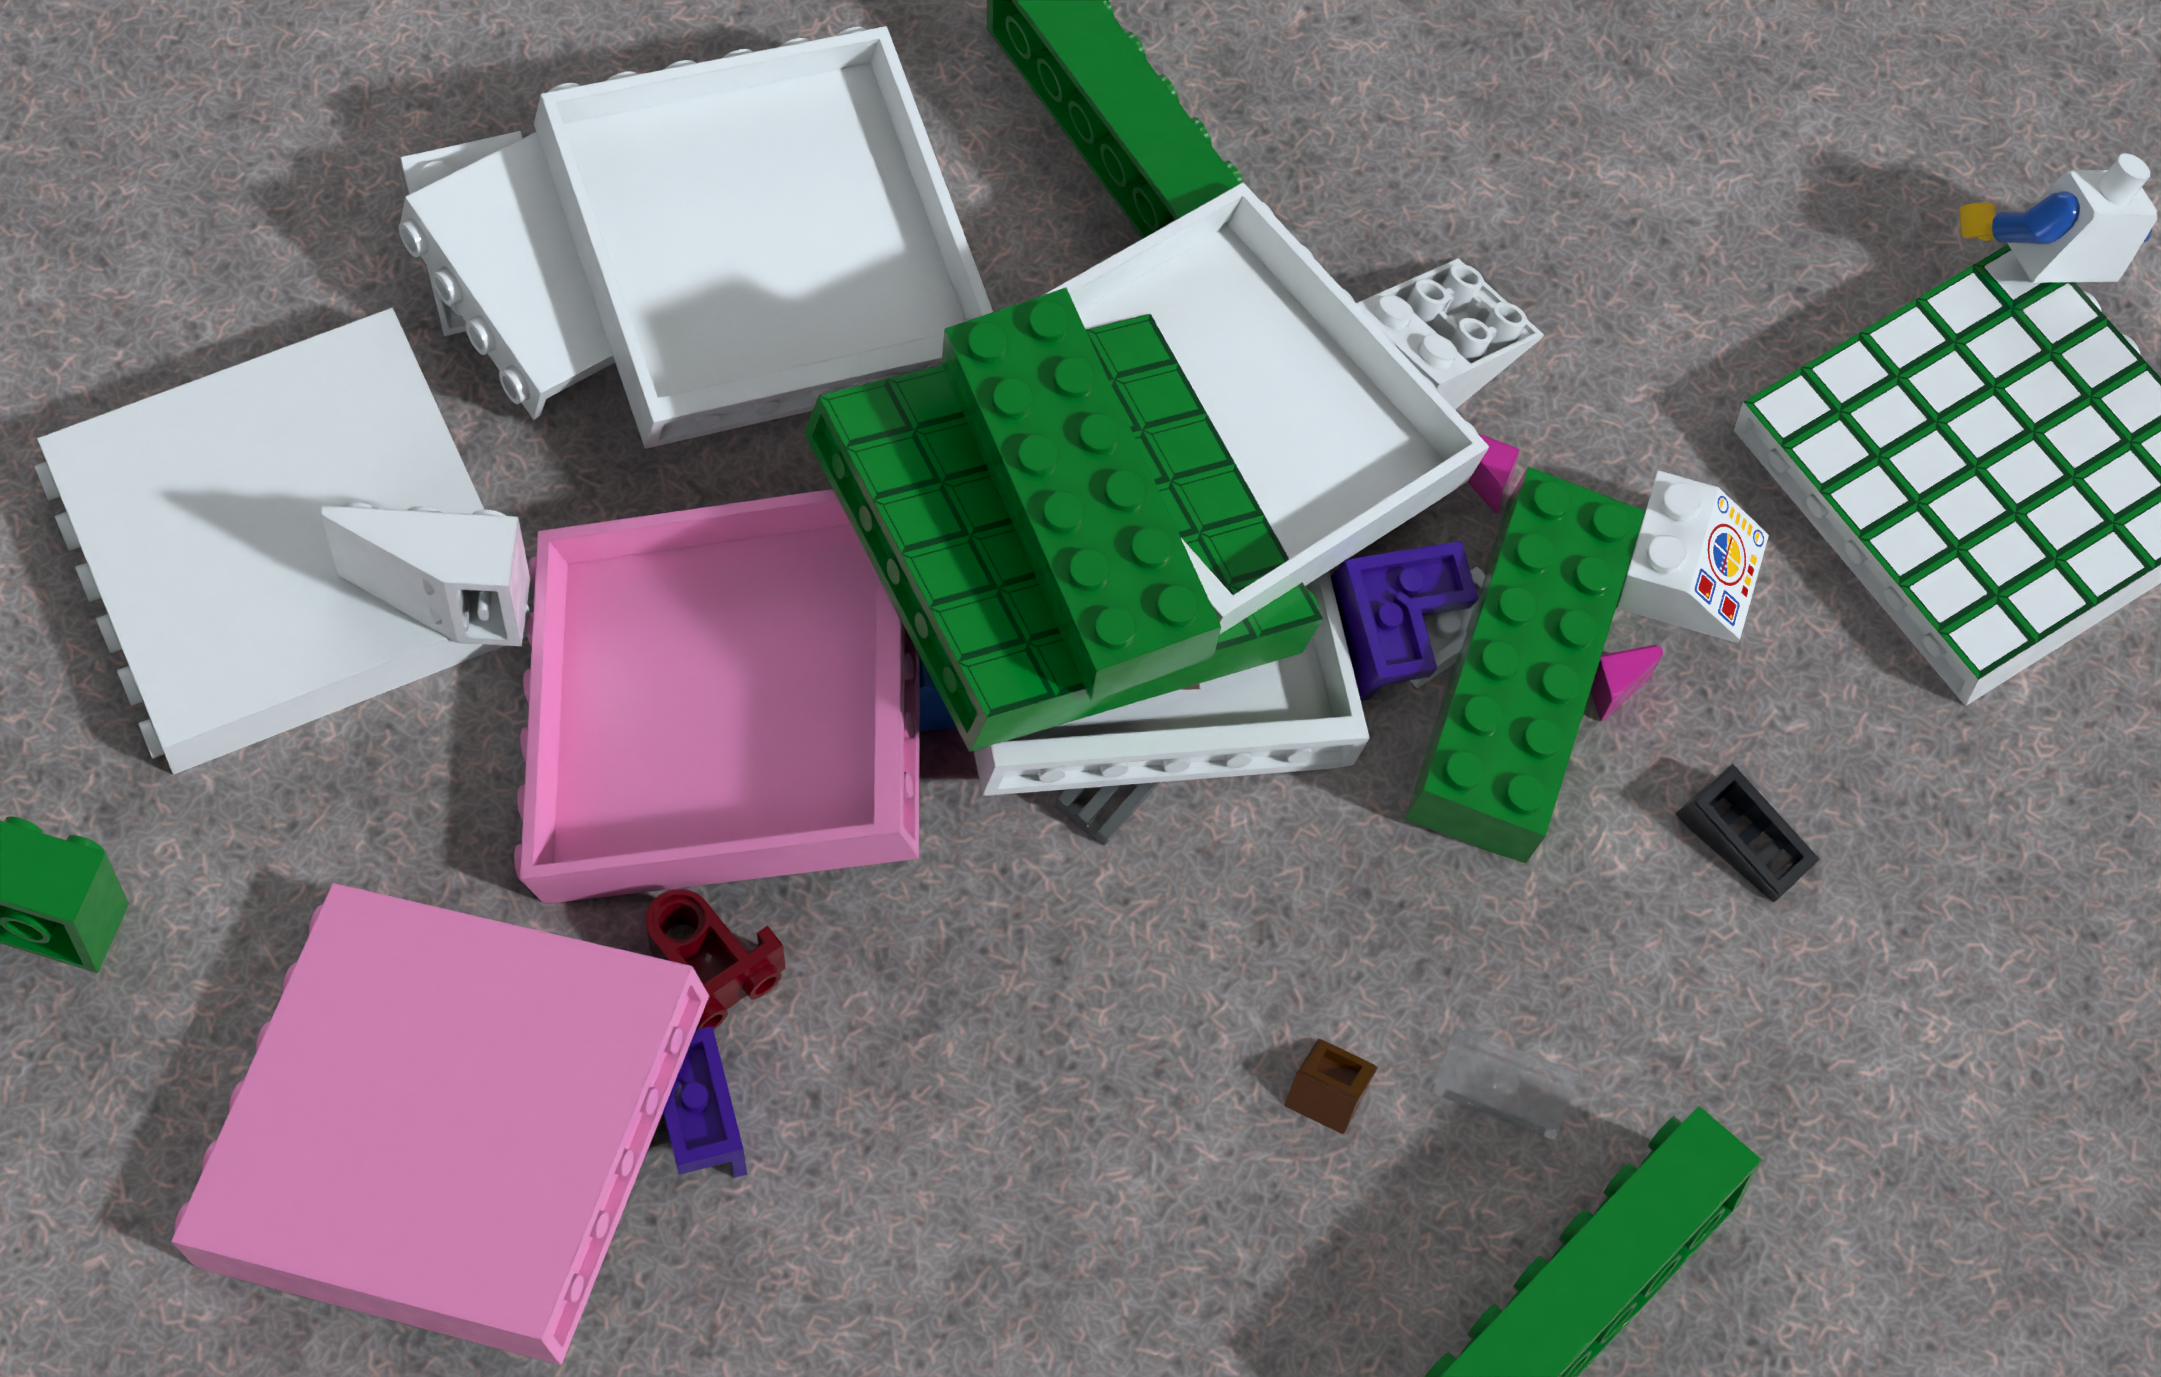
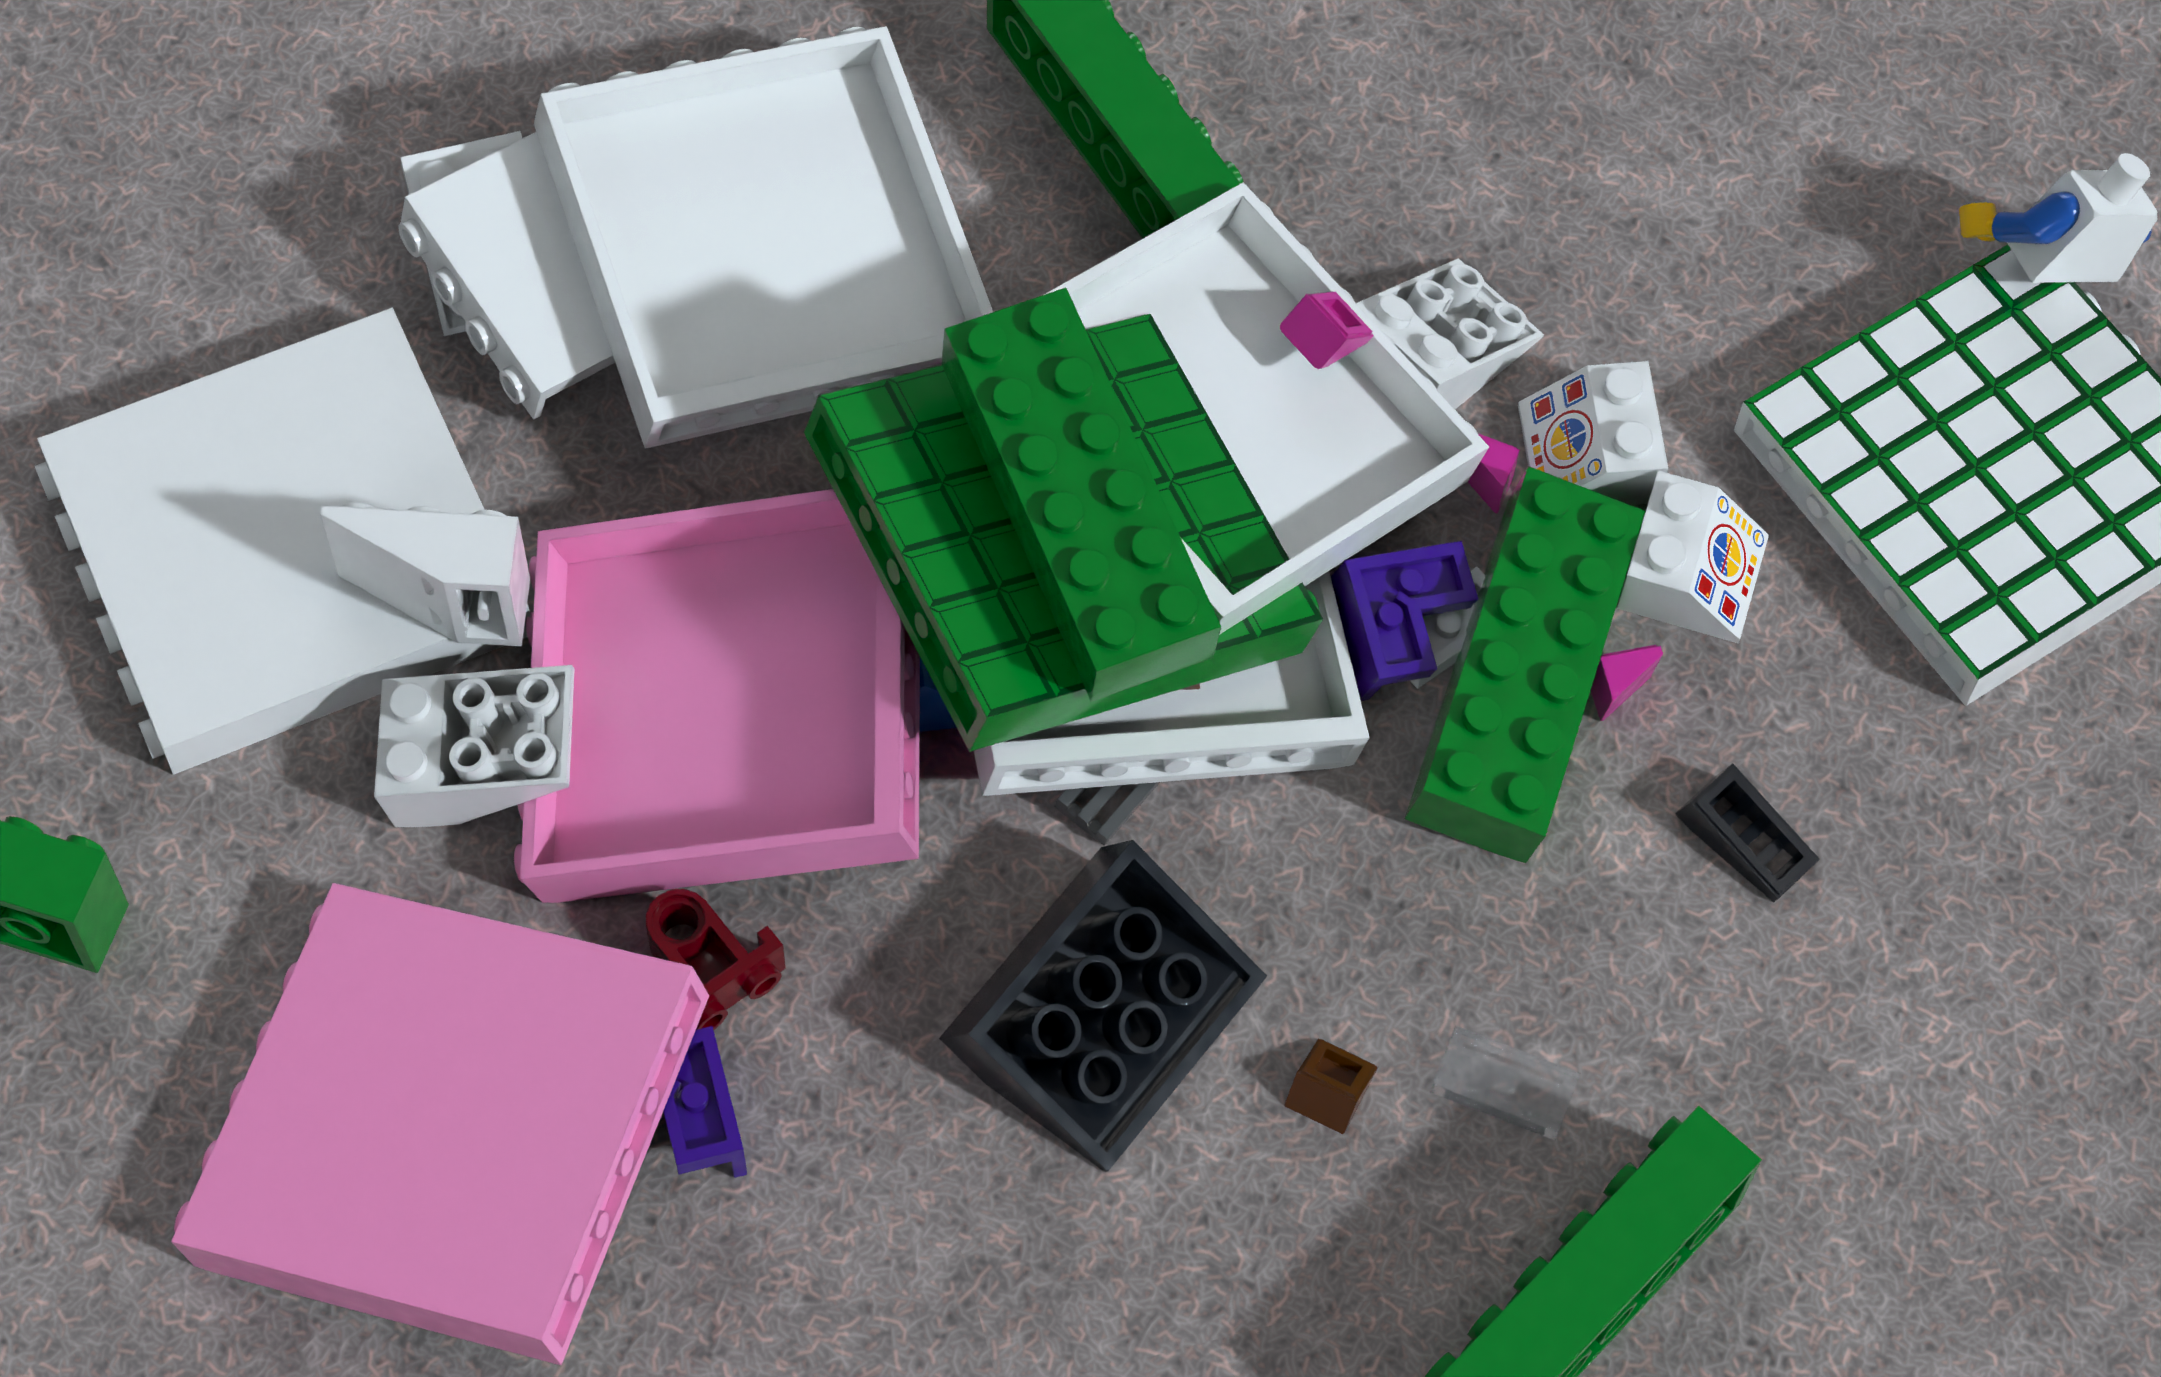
none -> white slope [374,665,575,827]
none -> black slope [939,840,1267,1172]
none -> dark pink slope [1280,292,1374,369]
none -> white slope [1518,361,1668,505]

